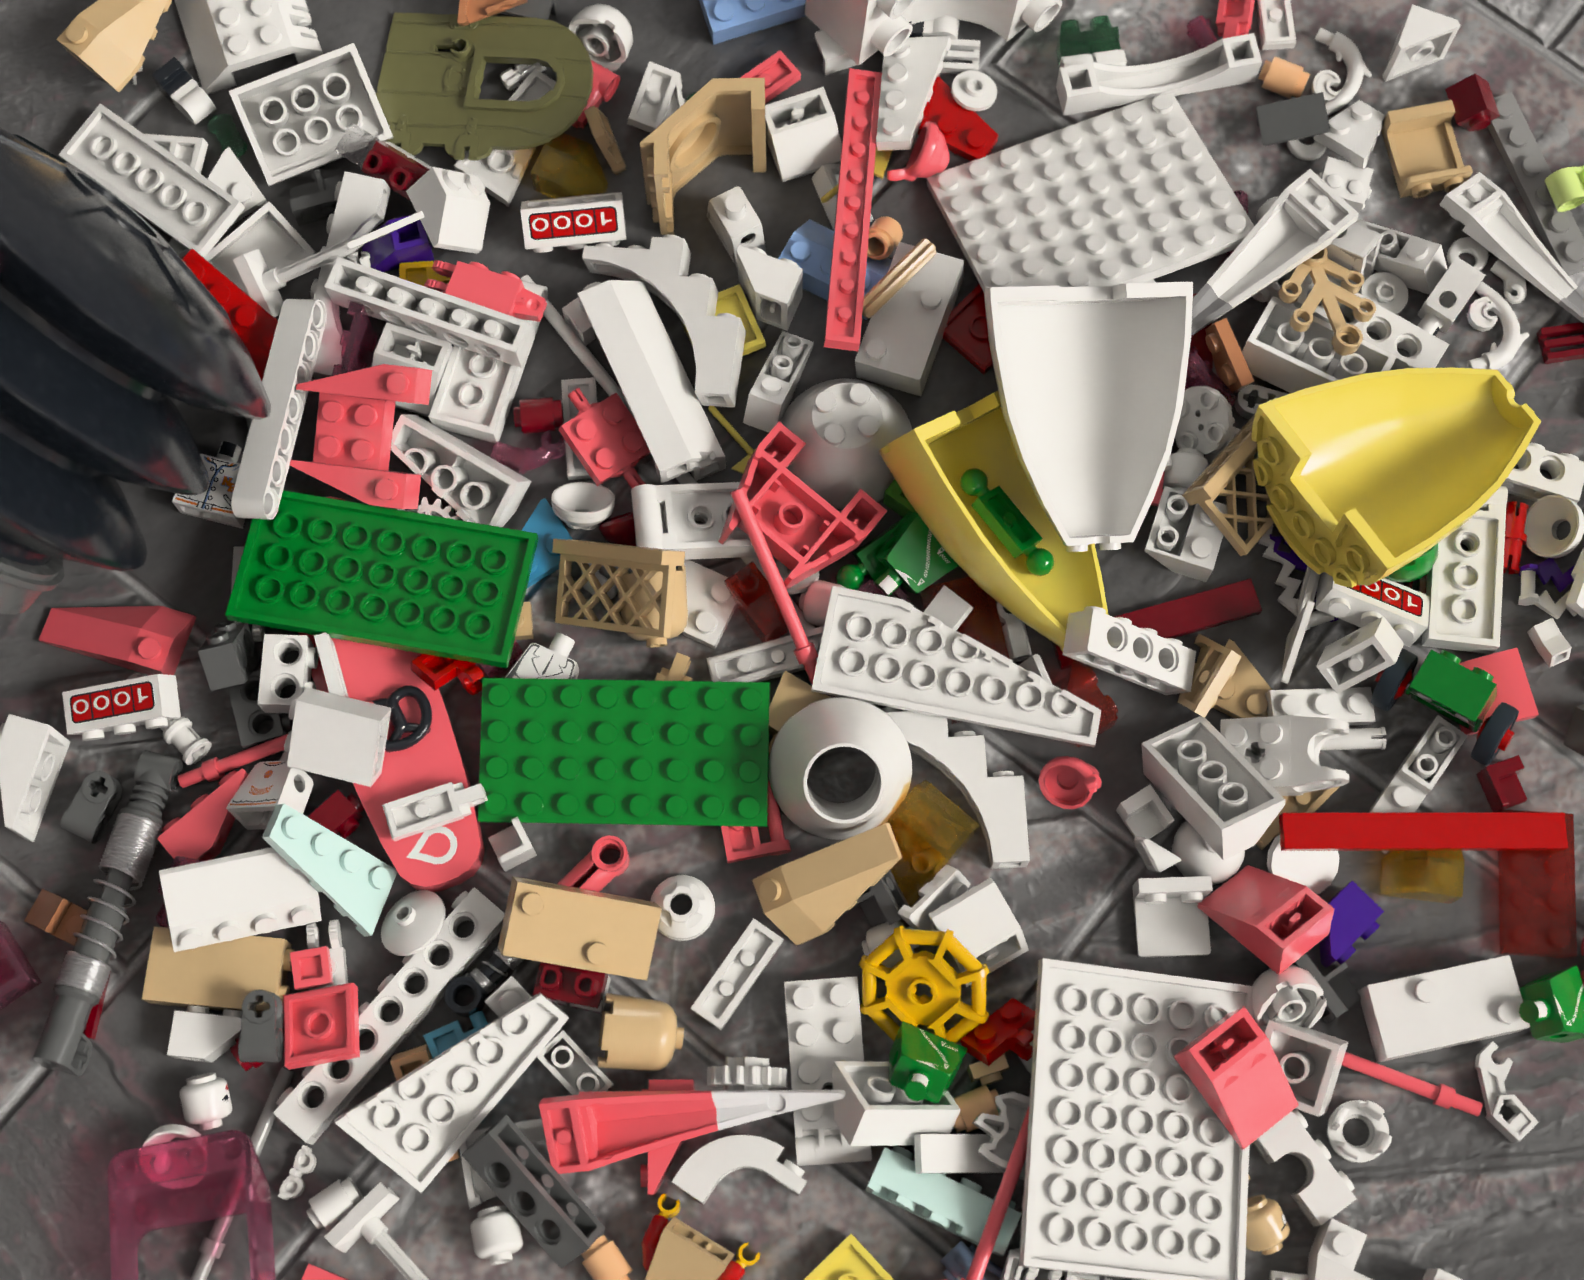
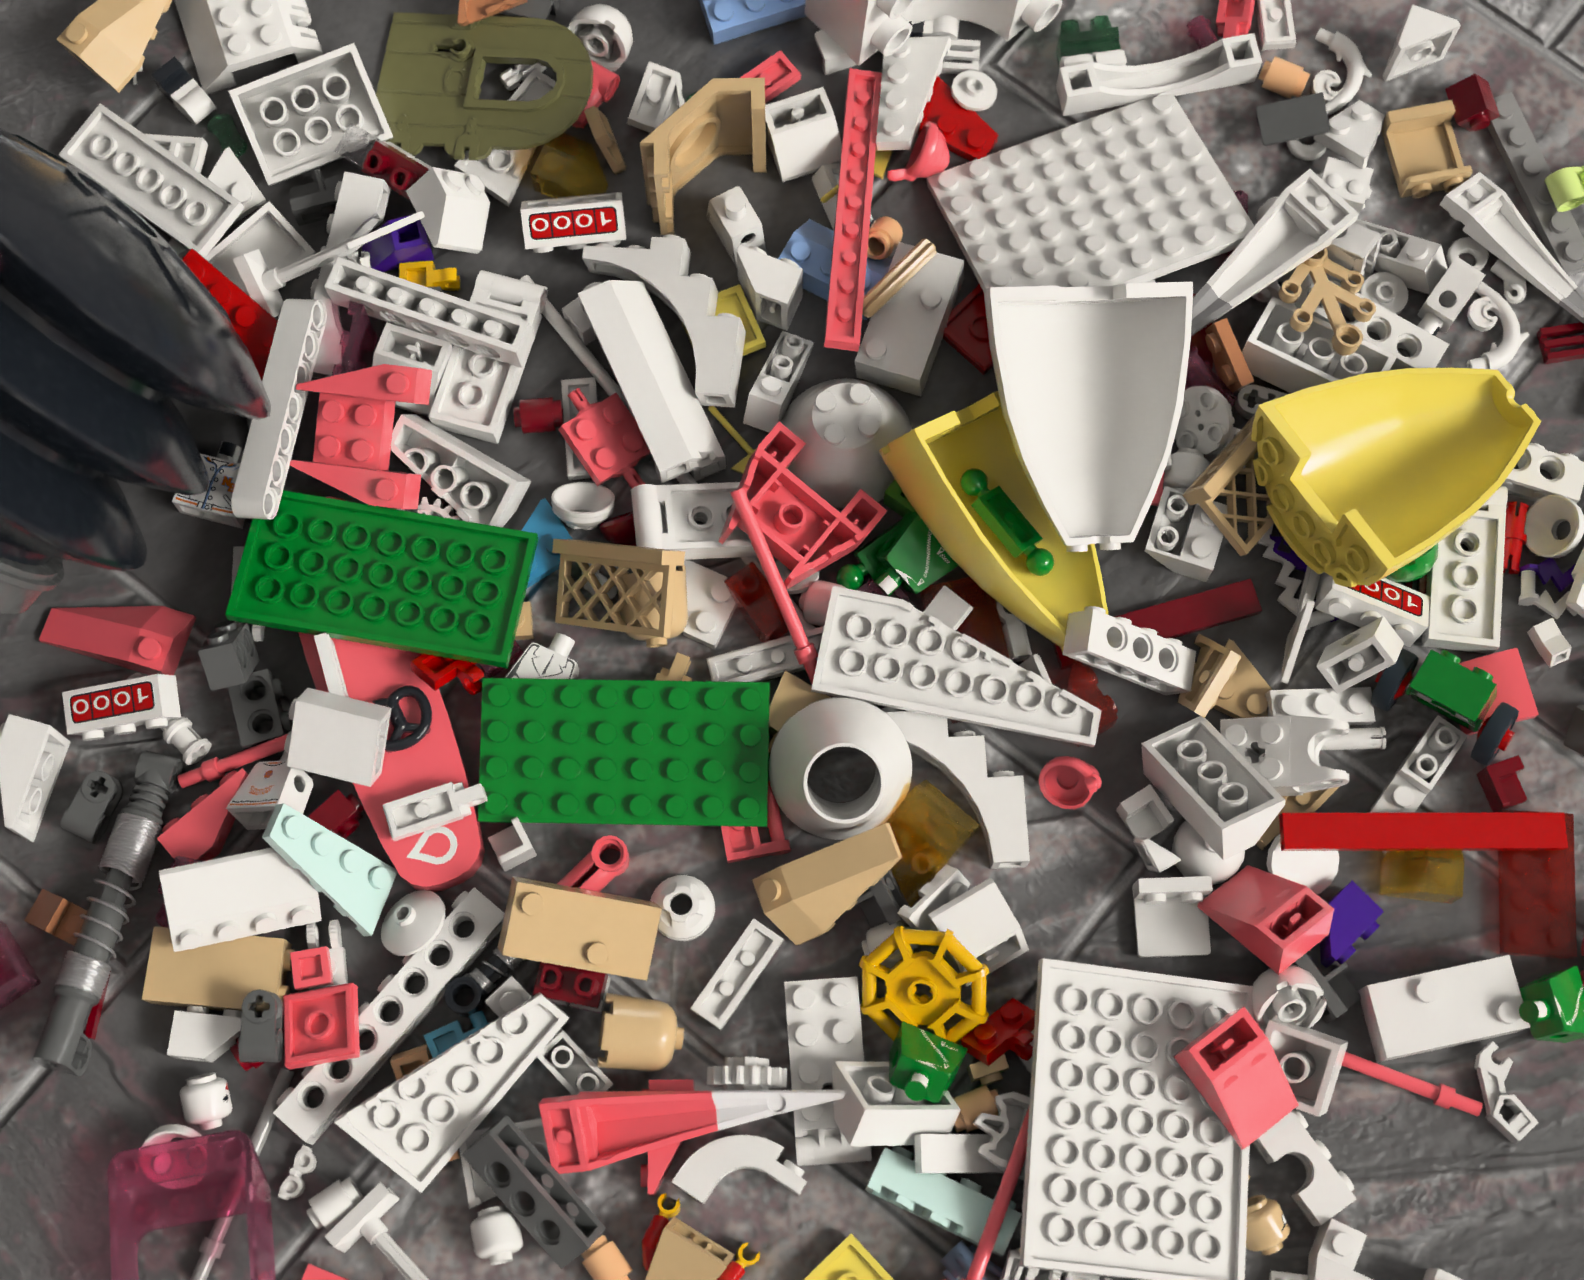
white brick [258,634,318,713] -> none
coral hinge [424,260,547,322] -> none
clear pink piece [491,430,566,474] -> none
white piece [1327,1100,1392,1163] -> none

